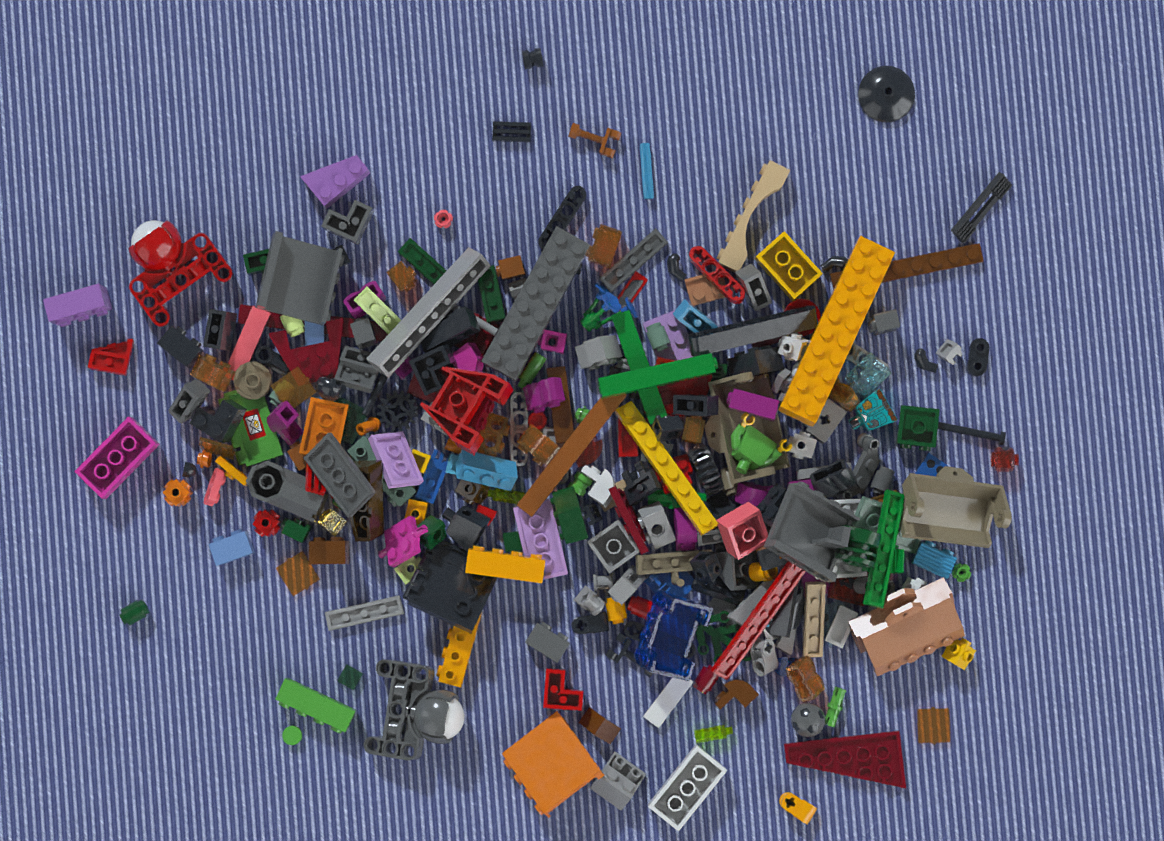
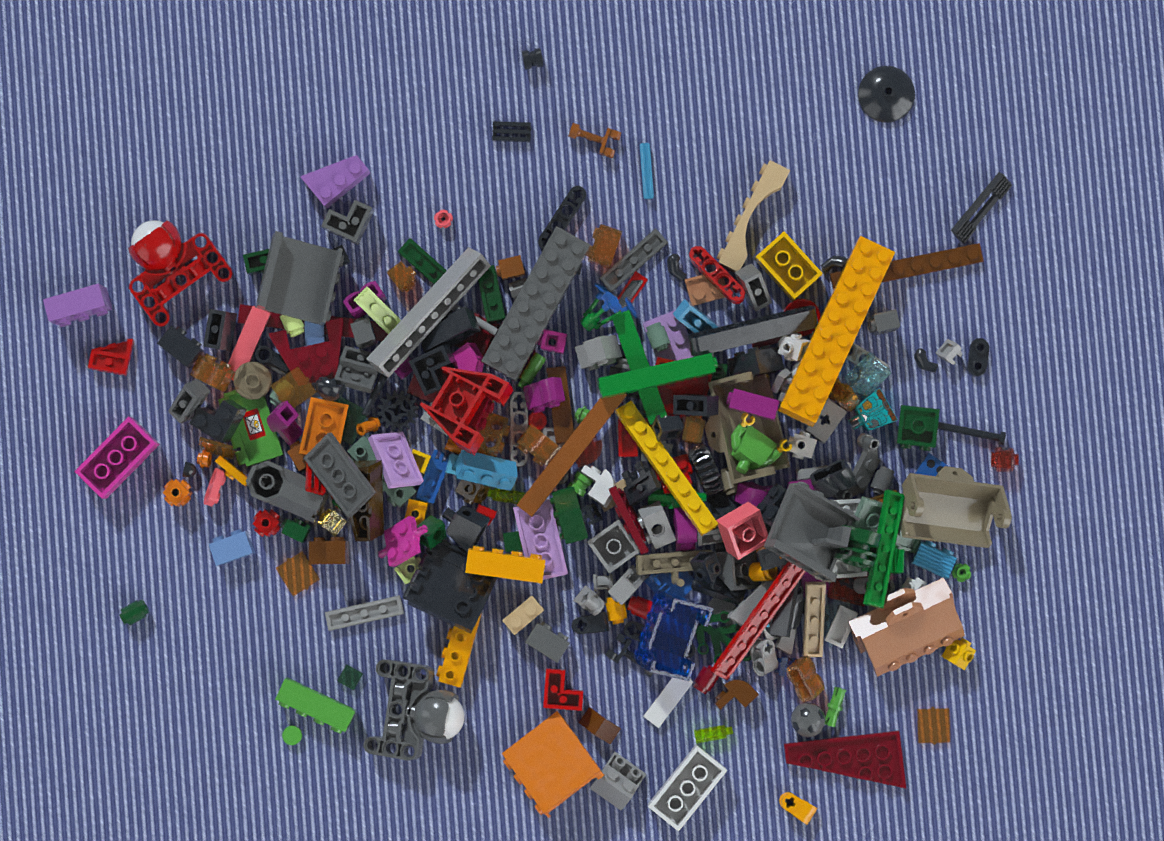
none -> tan piece [502,595,544,635]

